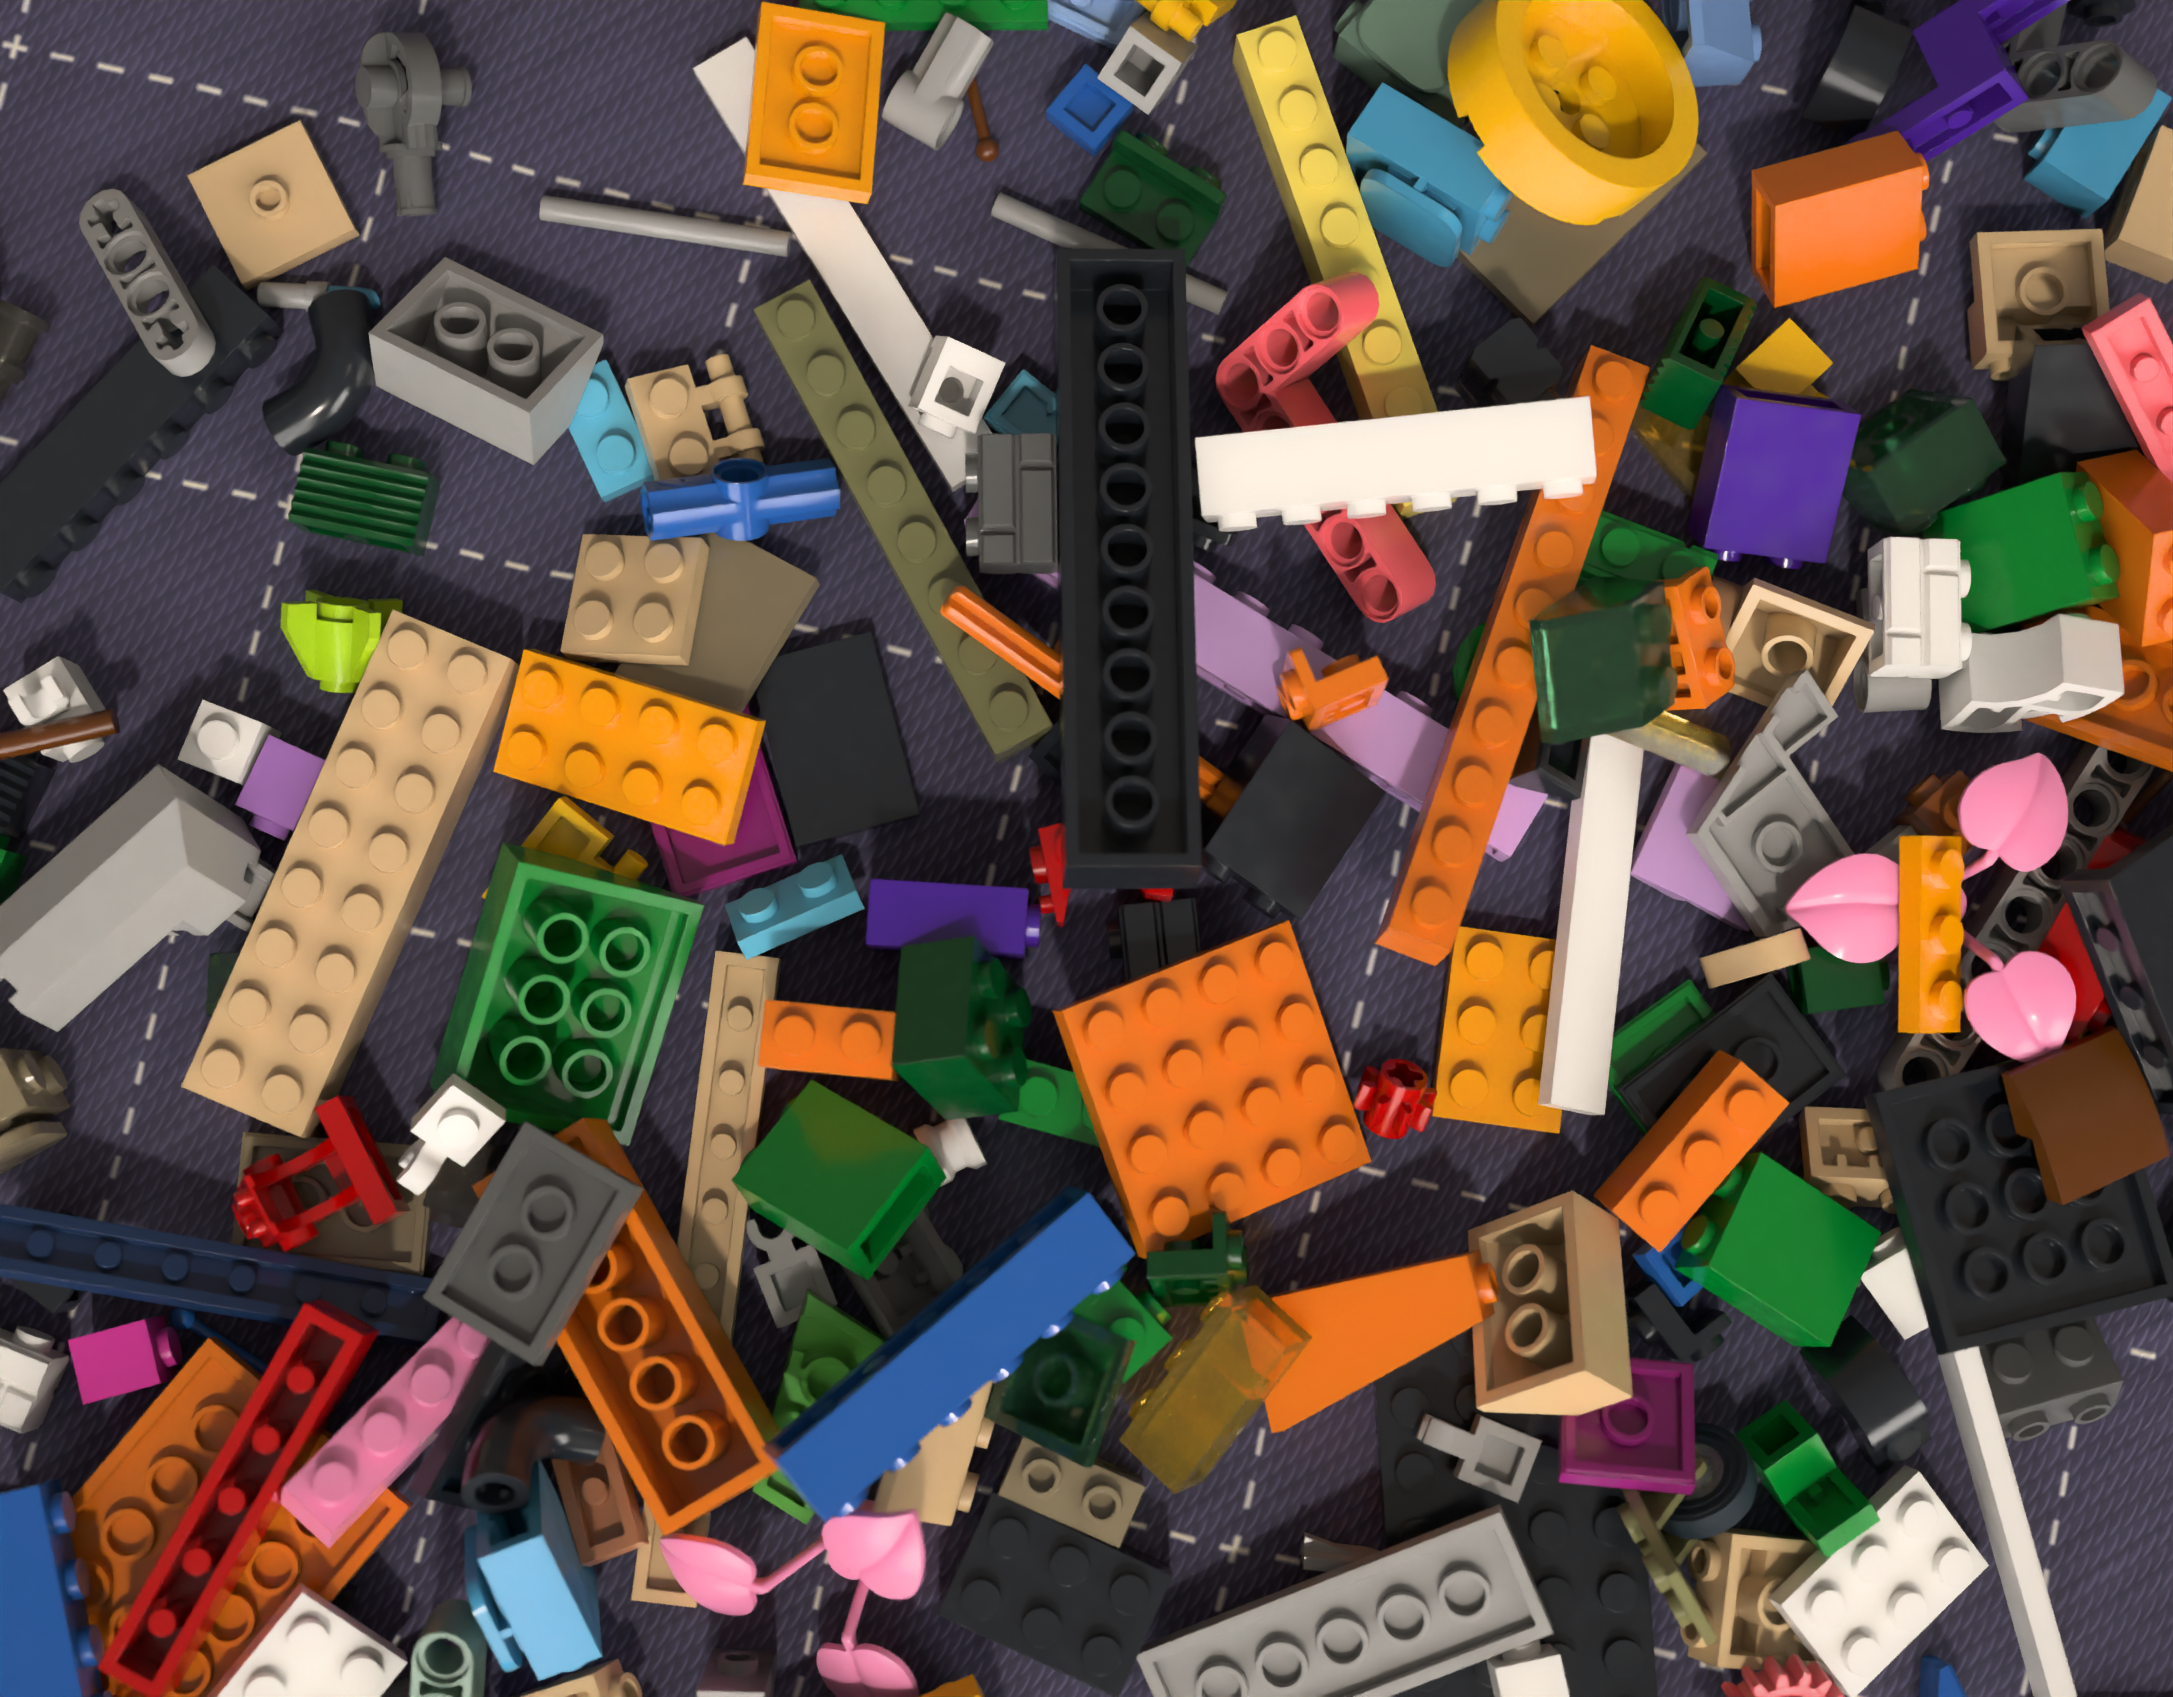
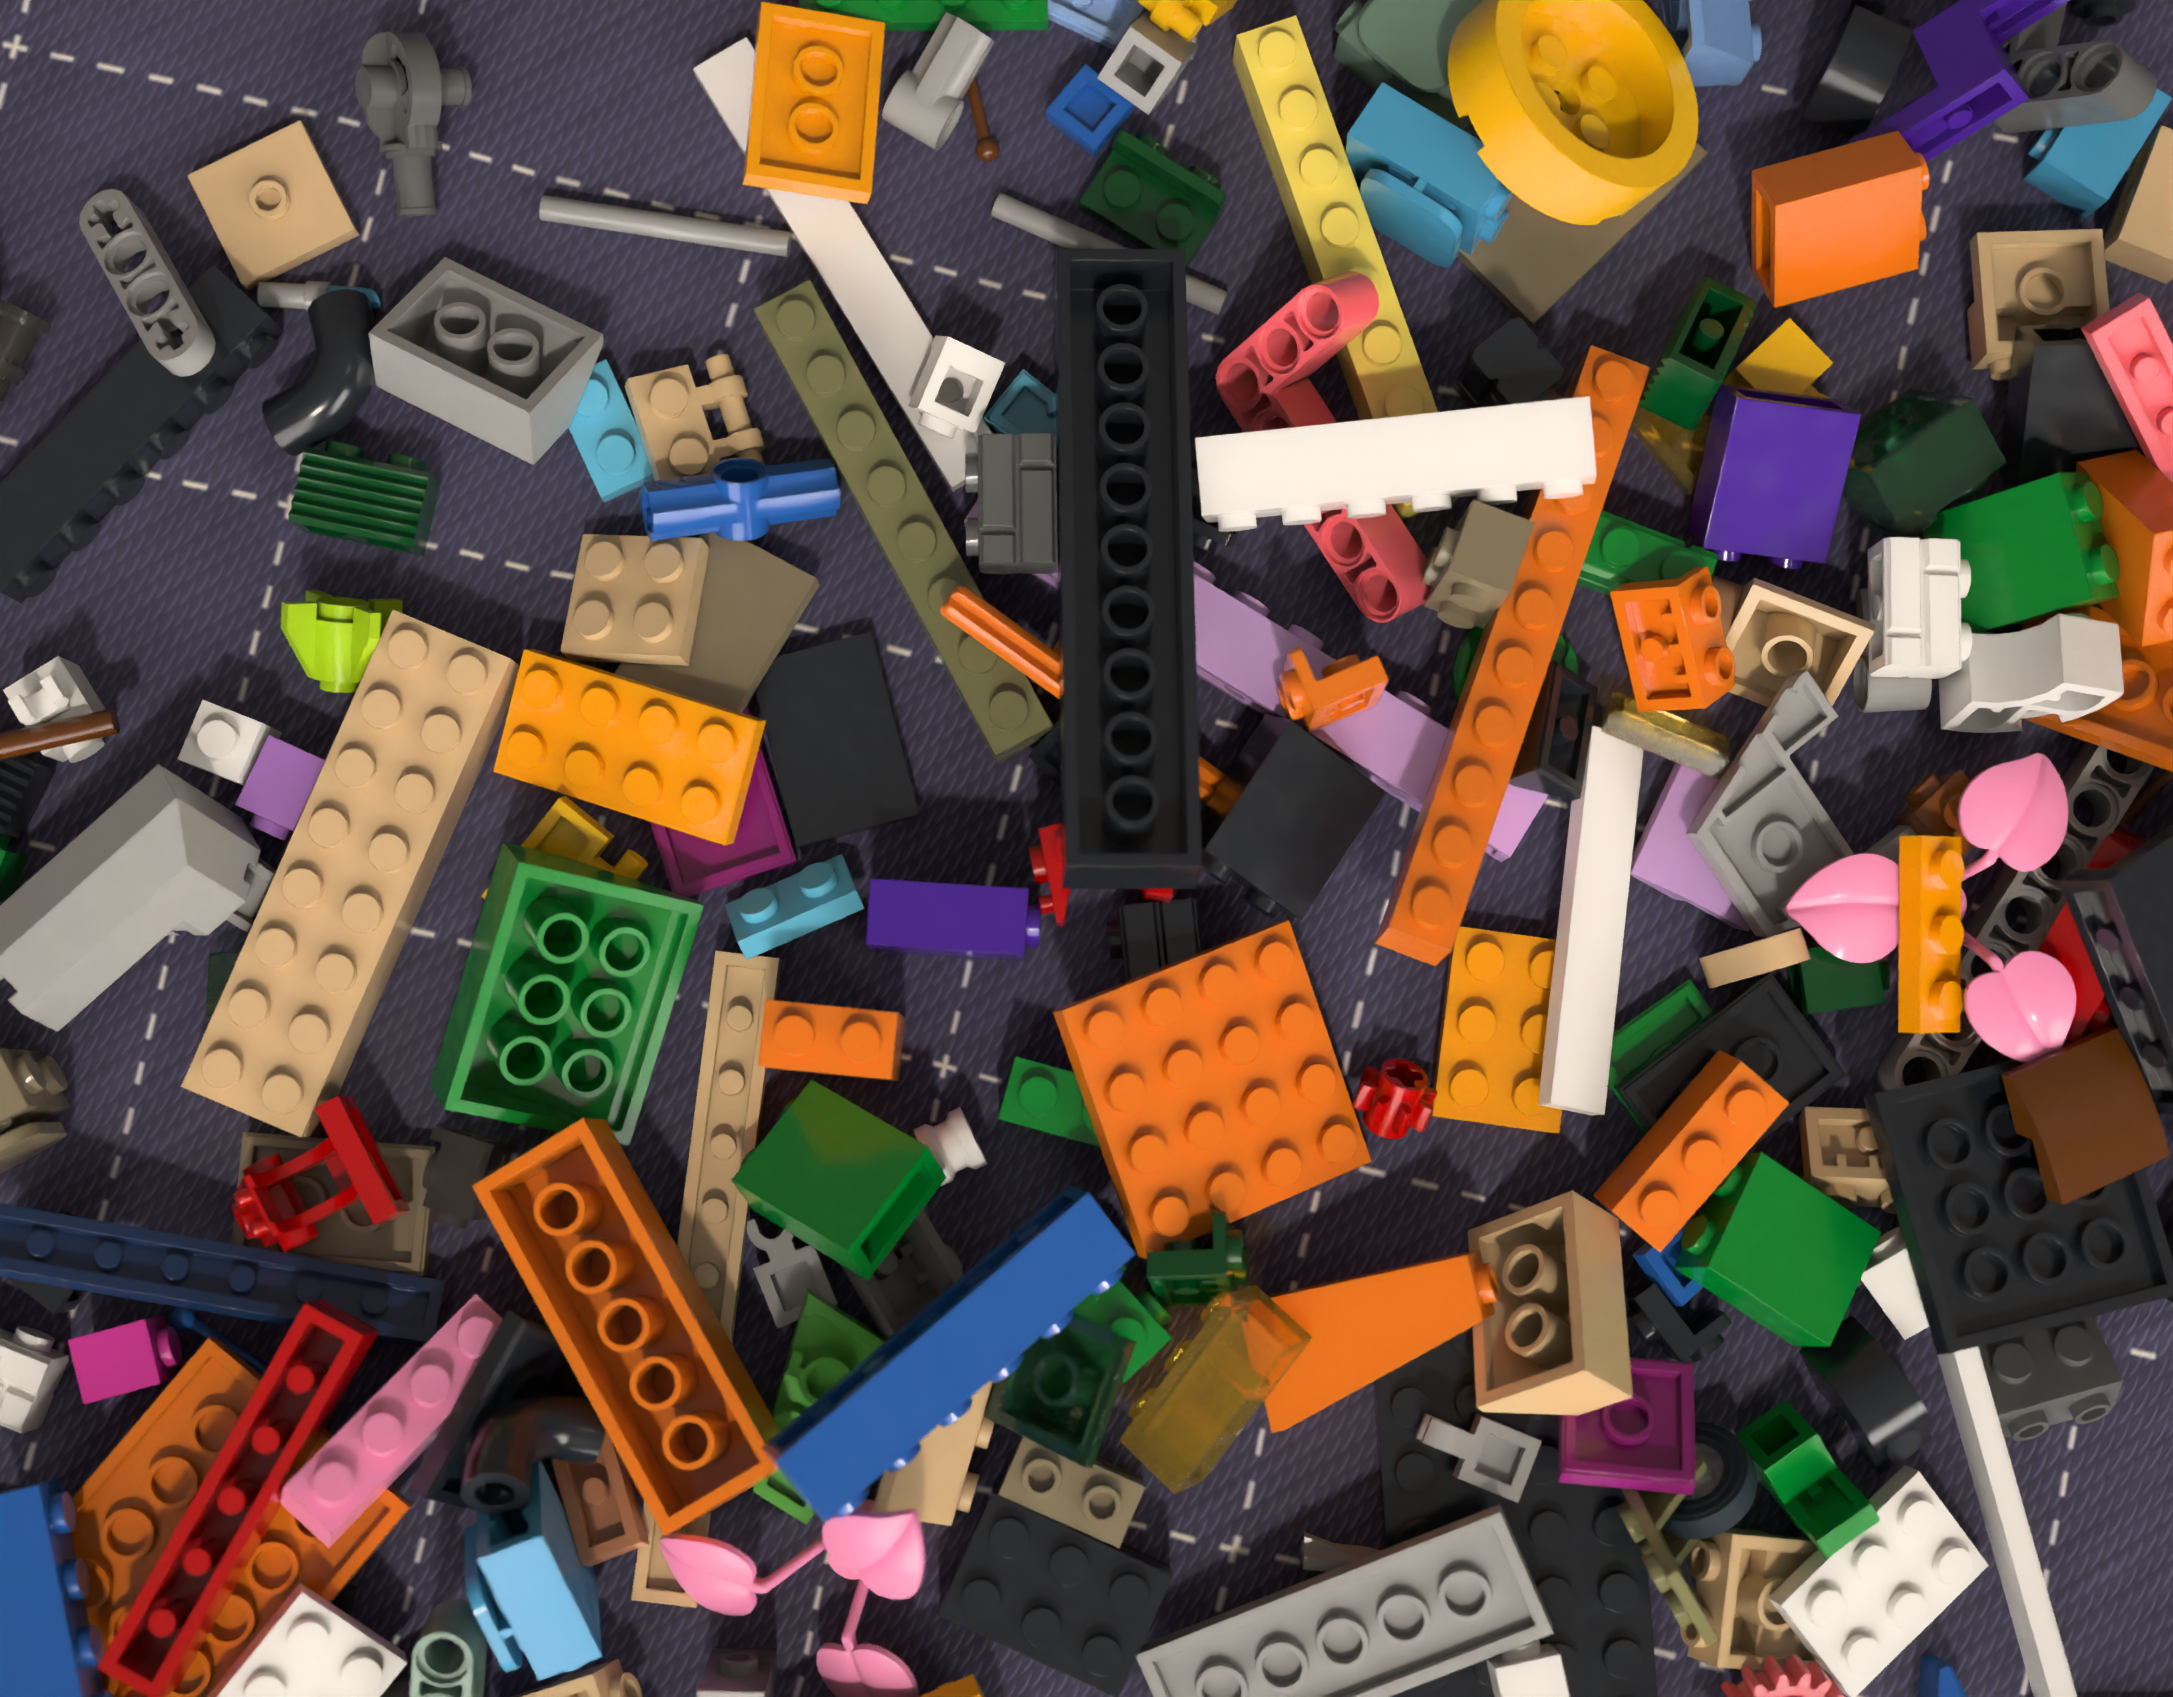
white plate [397,1073,506,1195] -> none
dark grey plate [423,1121,644,1366] -> none
dark green brick [891,936,1031,1120] -> none
clear green slope [1529,576,1678,744] -> none
none -> dark tan brick [1421,499,1535,629]

